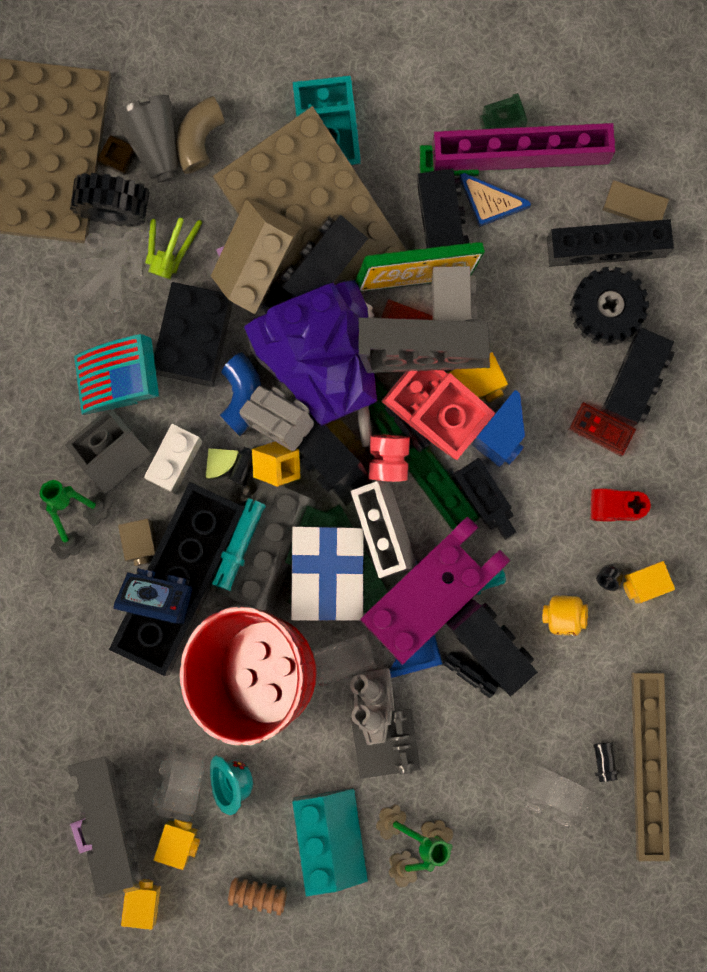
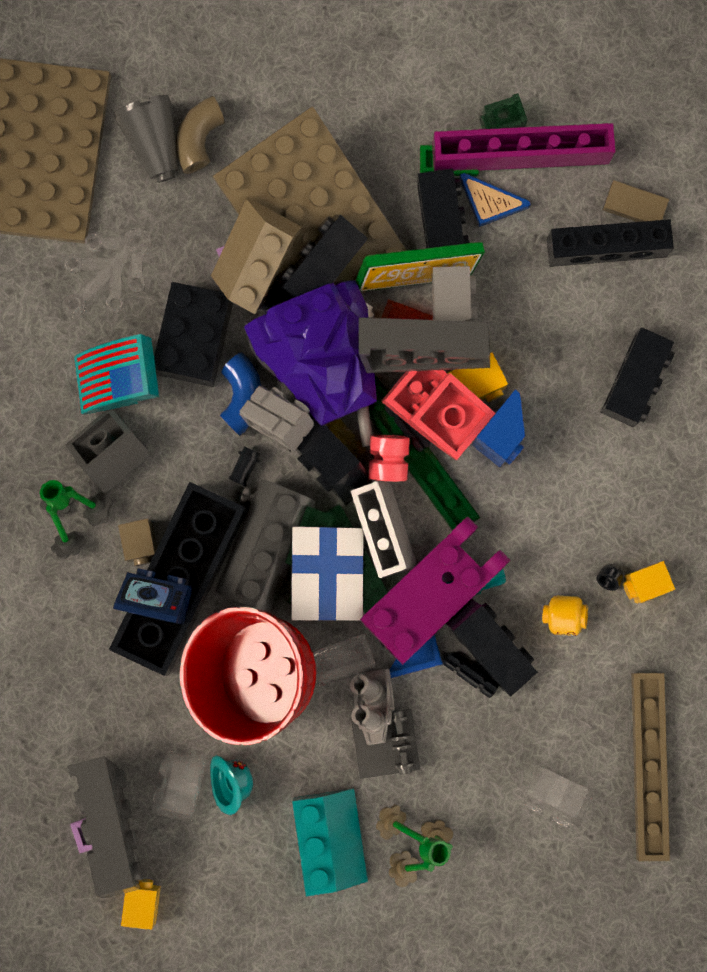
black bush [70,173,150,227] -> none
dark brown tile [97,135,135,175] -> none
white brick [144,424,203,494] -> none
lime plant [145,217,202,279] -> none
yellow brick [153,818,201,870] -> none
yellowish green tile [206,448,239,479] -> none
teal pin [212,498,266,591] -> none
medium nougat piece [228,877,287,916] -> none
yellow brick [252,442,300,487] -> none
teal slope [292,76,361,165] -> none
black hinge [453,458,517,540] -> none
clear red tile [568,402,636,457] -> none
black bush [570,266,649,346] -> none
red piece [590,489,651,522] -> none
black pin [593,742,620,782] -> none

